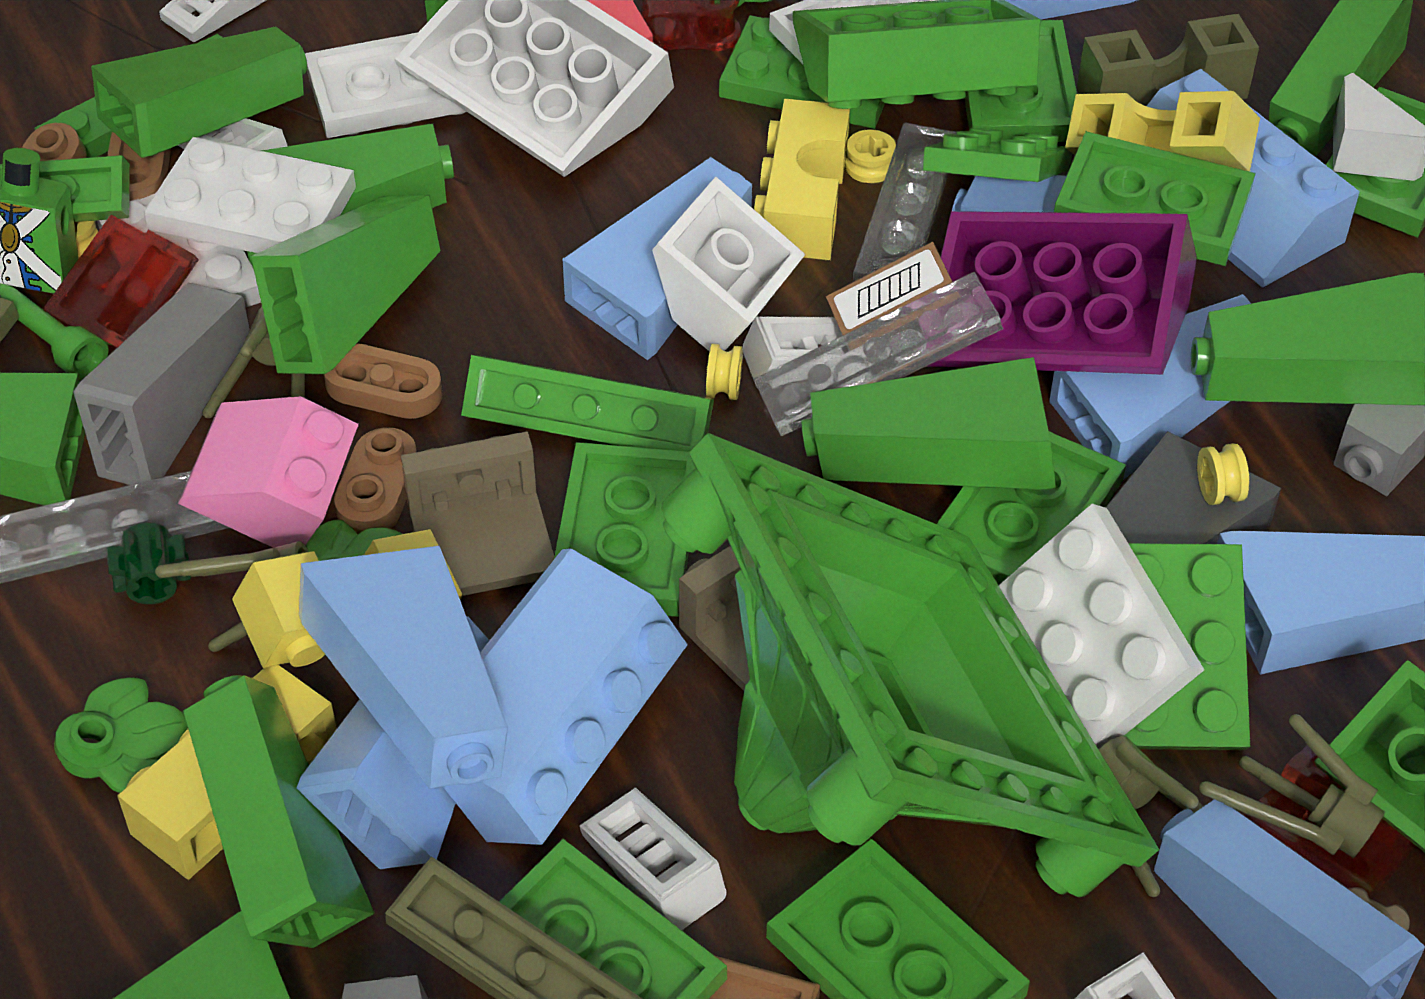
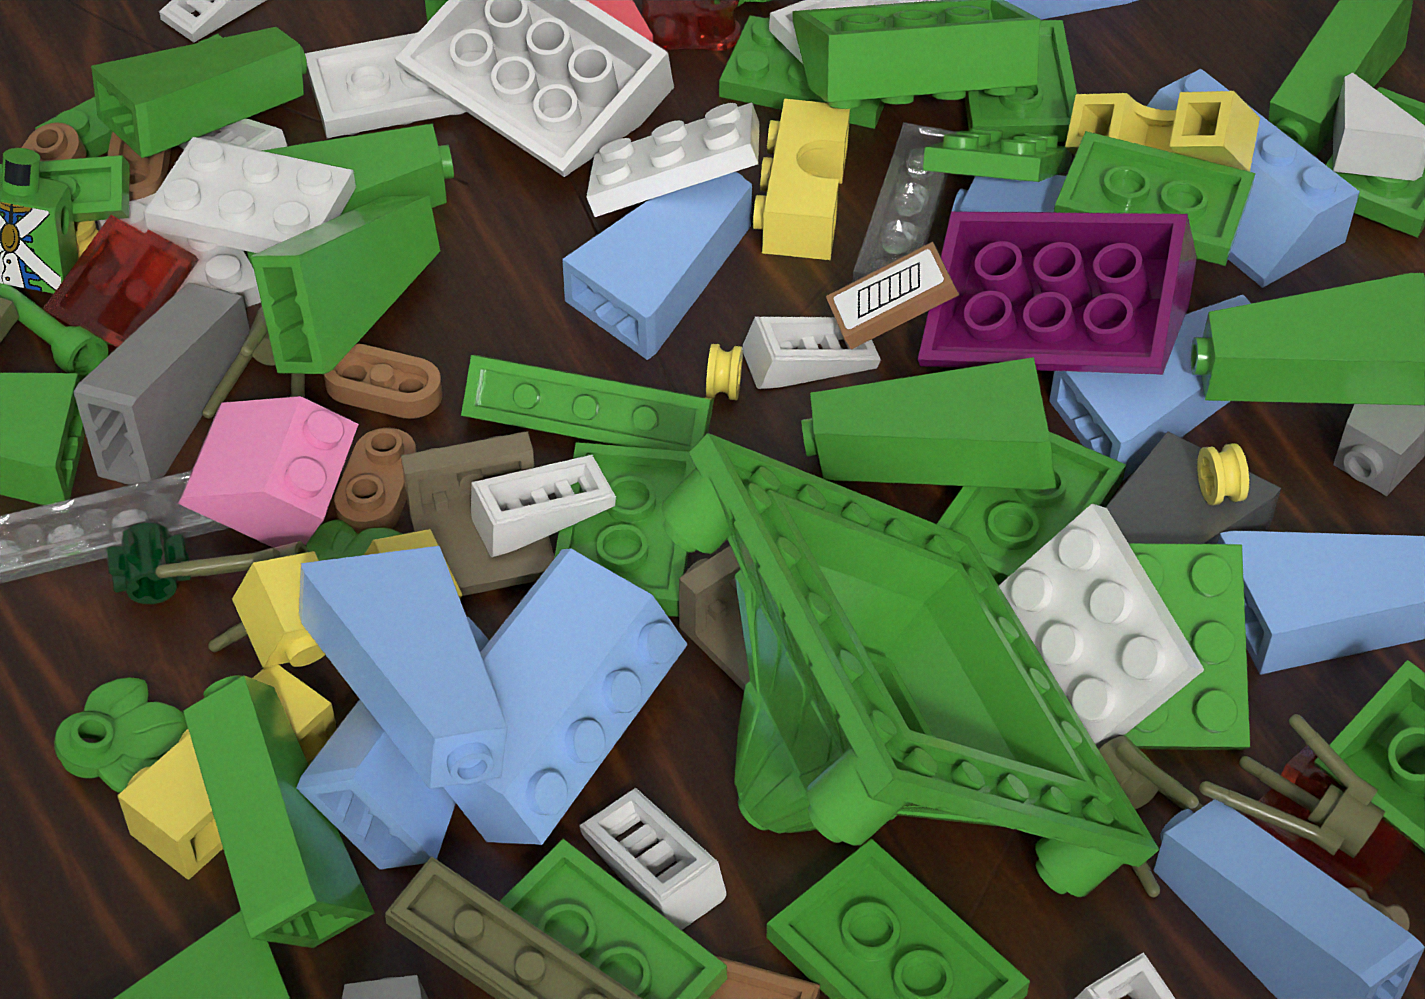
white slope [652,177,805,352] -> none
clear plate [754,272,1003,436] -> none
light yellow bush [845,129,896,183] -> none
olive arch [1077,13,1259,106] -> none
none -> white slope [471,455,616,557]
none -> white plate [586,103,759,217]

